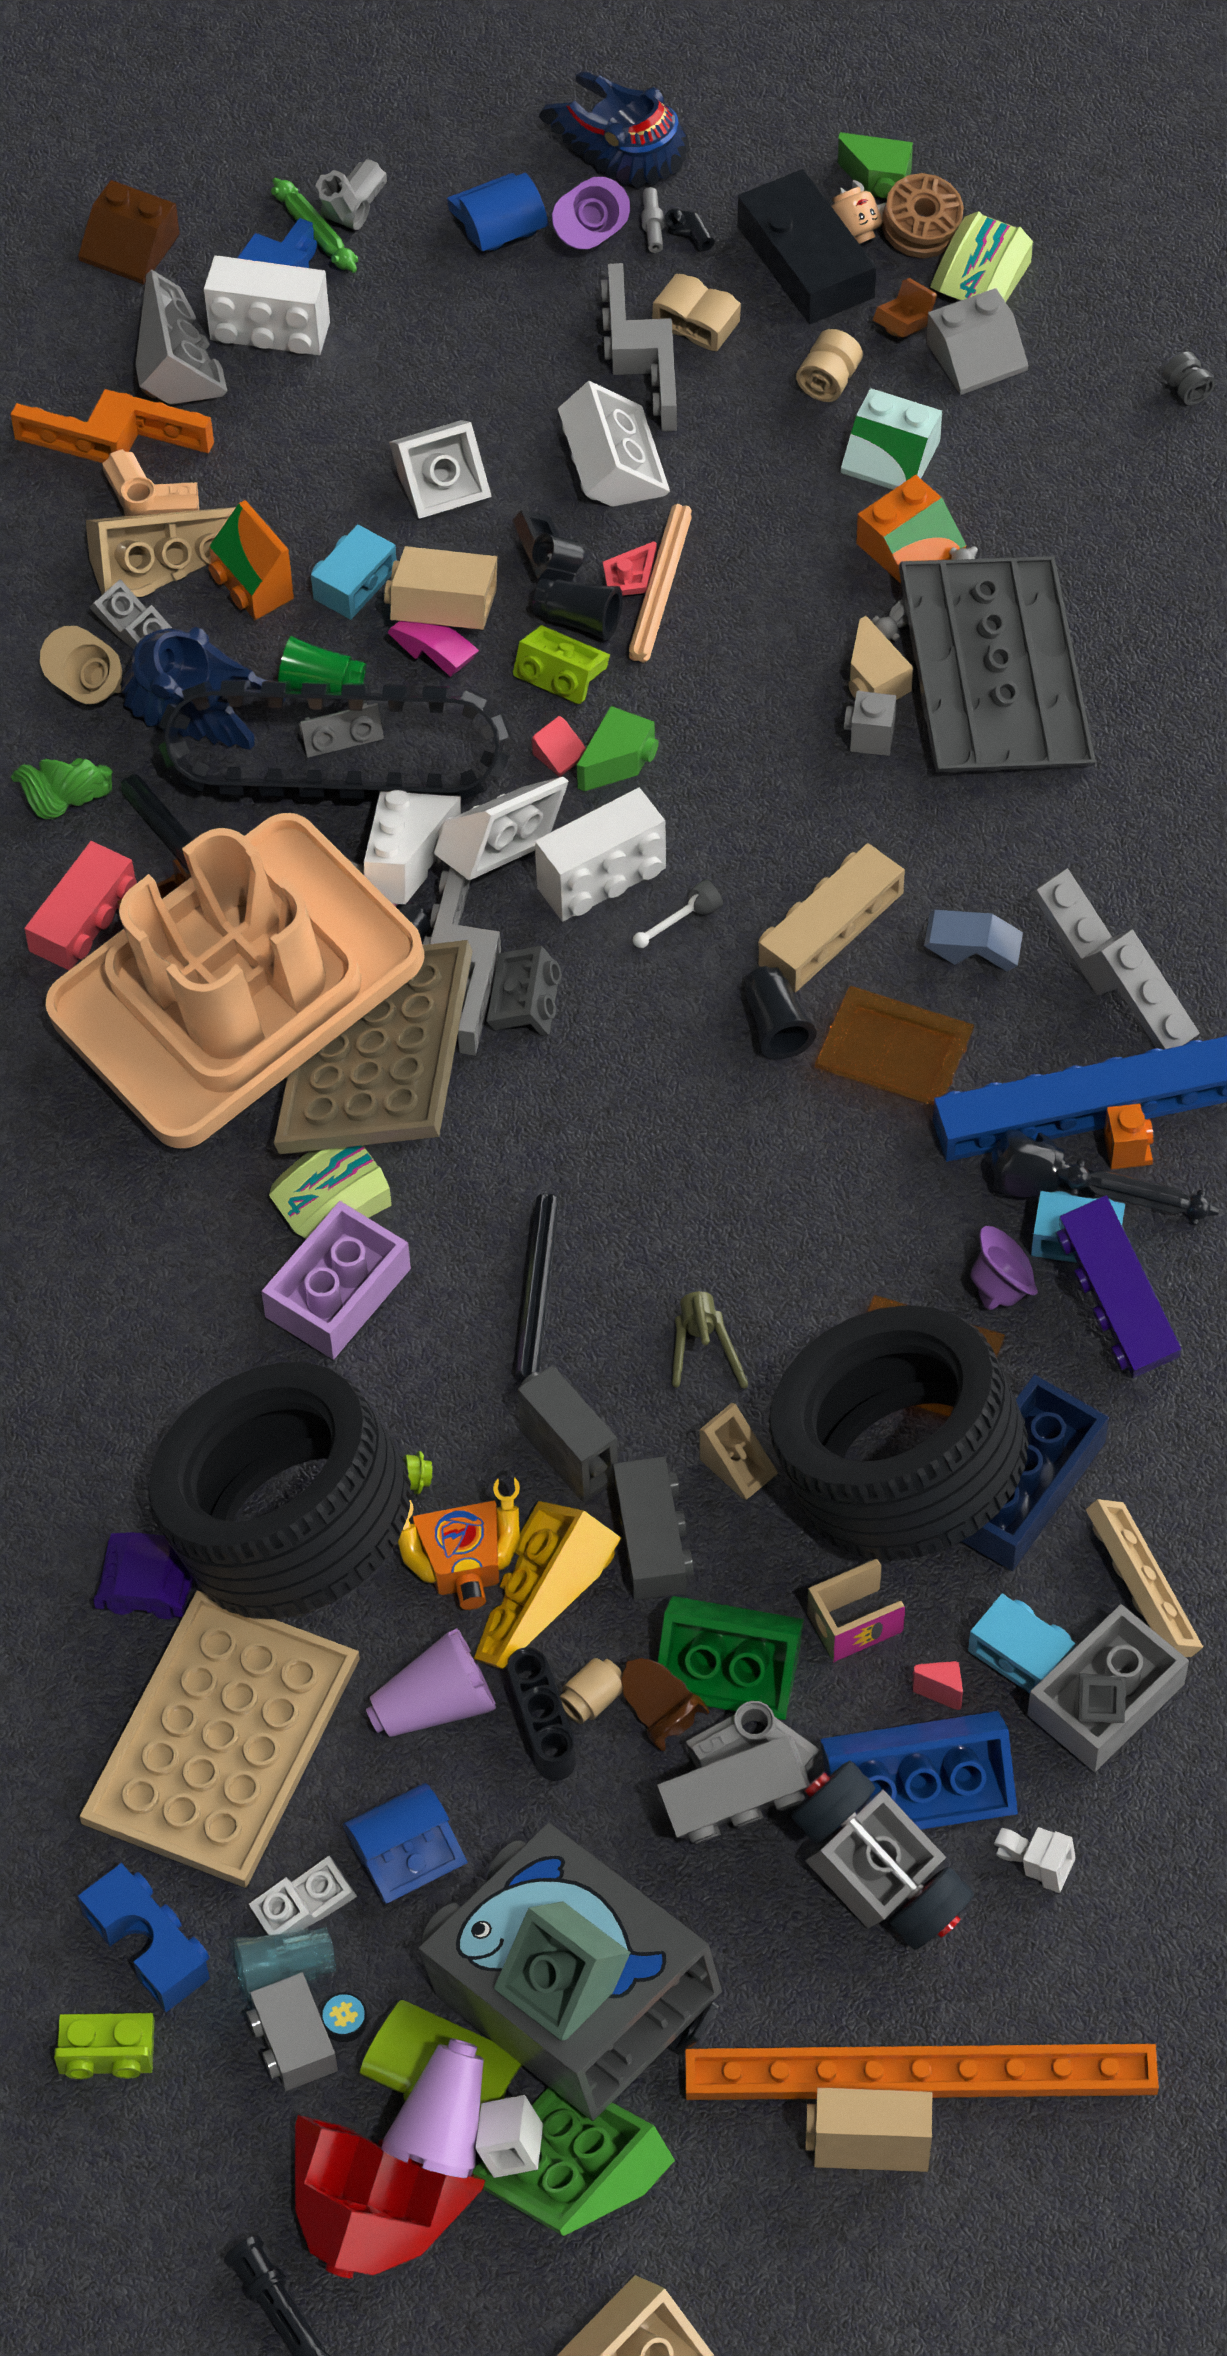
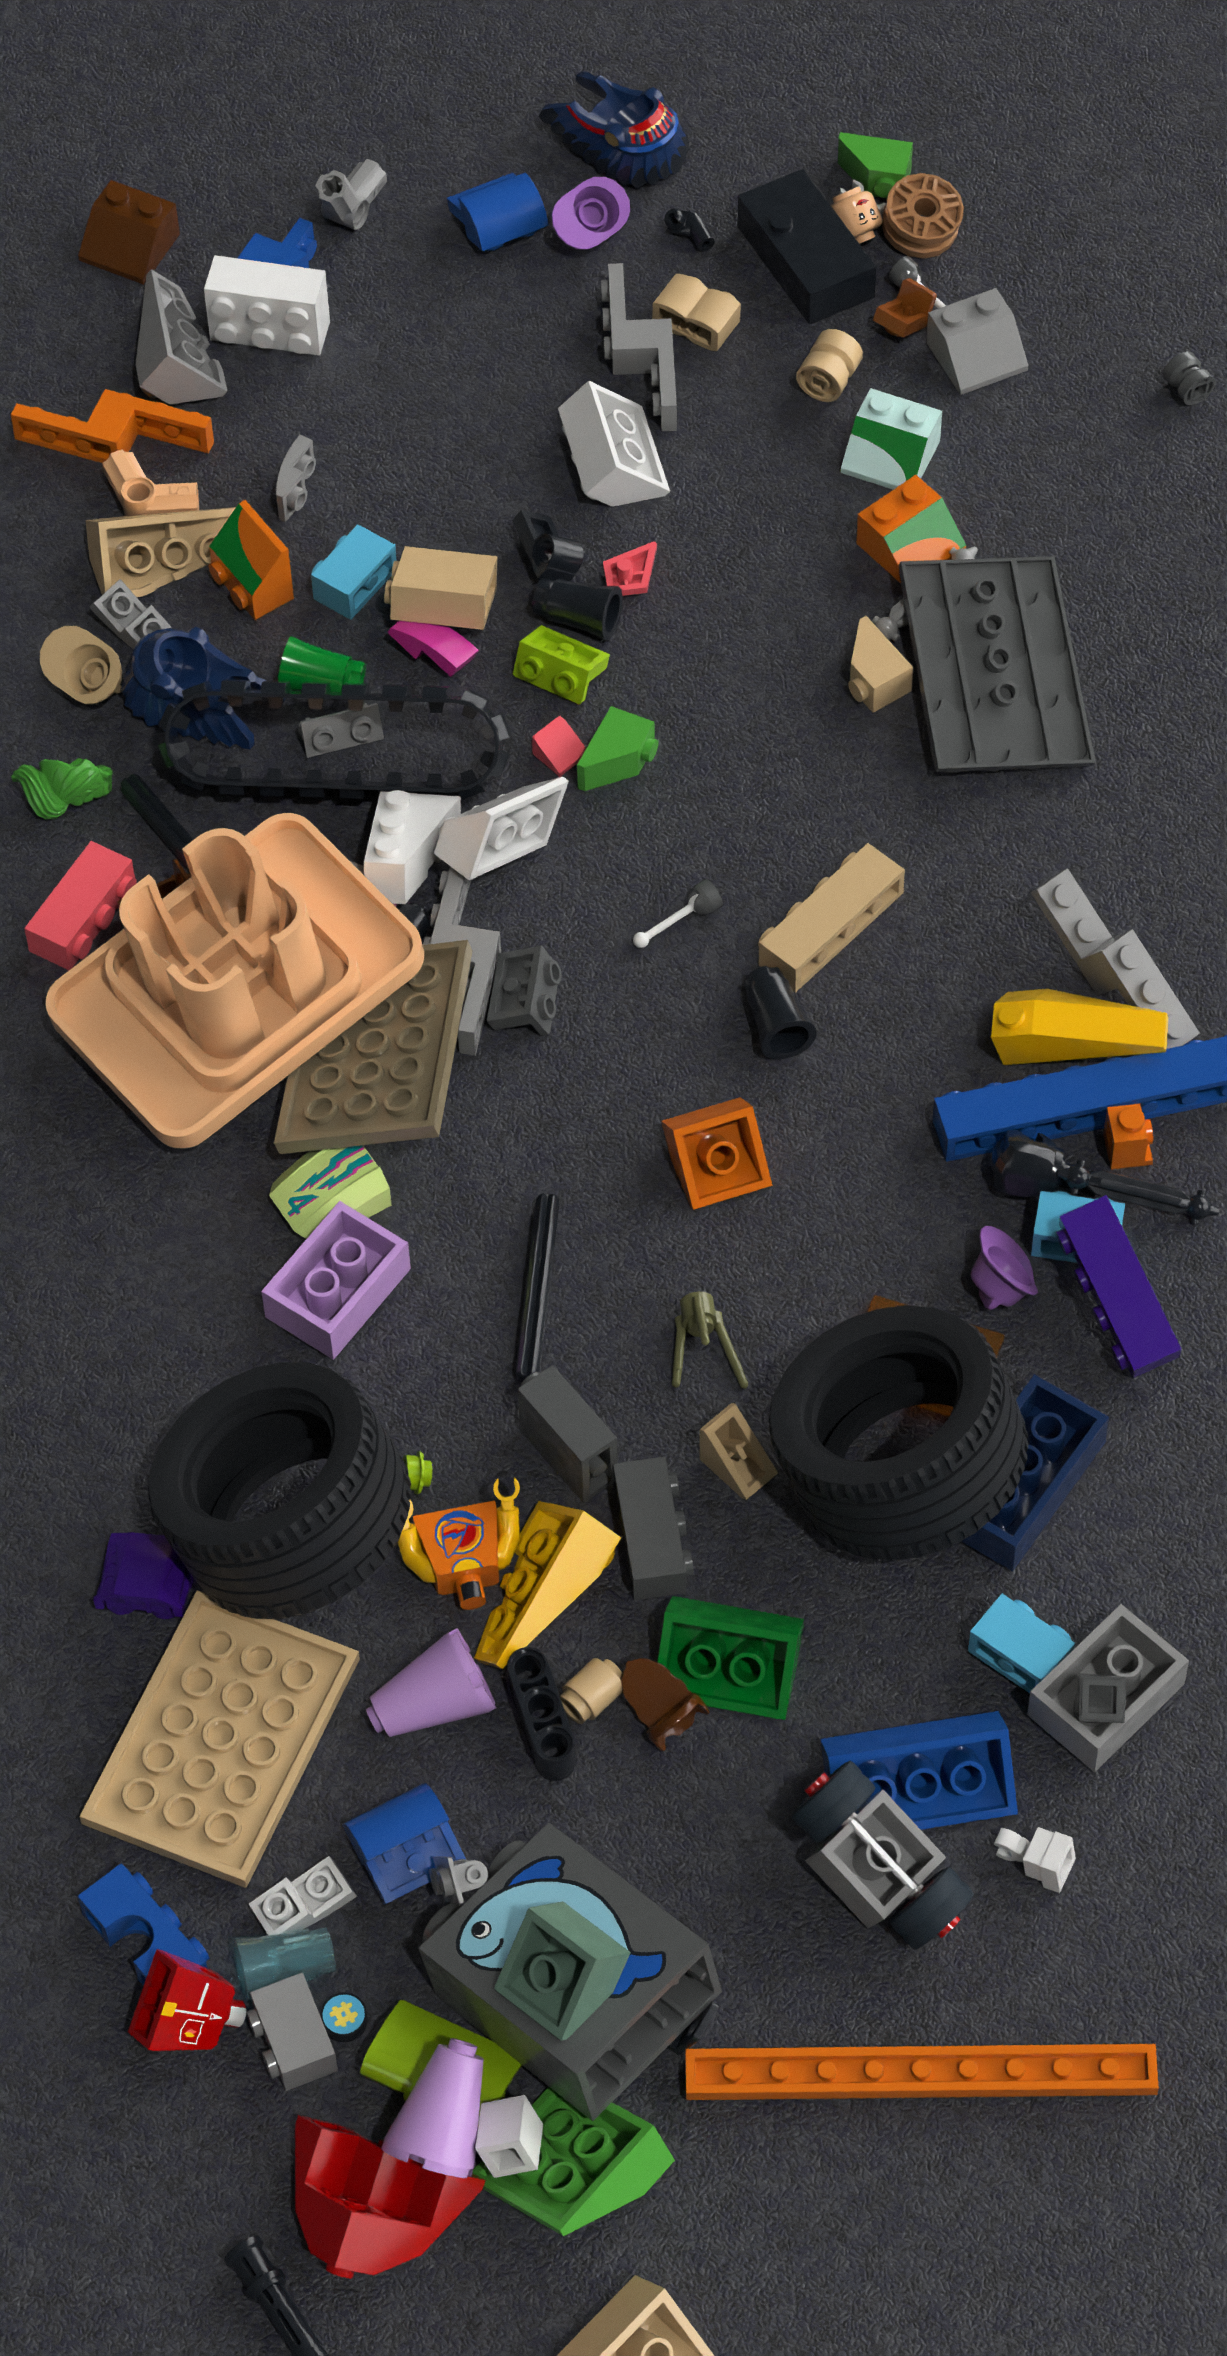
lime bracket [54,2013,155,2079] -> none
bright green wheel [271,178,358,273] -> none
white slope [389,420,492,519] -> none
white brick [535,787,666,922] -> none
light nougat axle [629,504,692,663] -> none
light grey bar [641,187,664,253] -> none
light grey brick [657,1735,811,1844] -> none
light grey piece [686,1701,820,1774] -> none
tan brick [805,2087,932,2172] -> none
tan piece [807,1559,905,1662] -> none
clear orange piece [815,986,974,1105] -> none
light grey brick [844,691,896,756] -> none
coral slope [912,1661,963,1710] -> none
sand blue slope [924,910,1023,971] -> none
yellowish green slope [930,211,1033,302] -> none
tan plate [1085,1499,1203,1657] -> none
none -> red torso [128,1949,246,2051]
none -> light grey slope [276,435,316,522]
none -> light grey hinge [429,1856,488,1904]
none -> orange slope [661,1097,773,1210]
none -> dark grey hinge [888,256,946,309]
none -> yellow wedge [991,989,1169,1065]

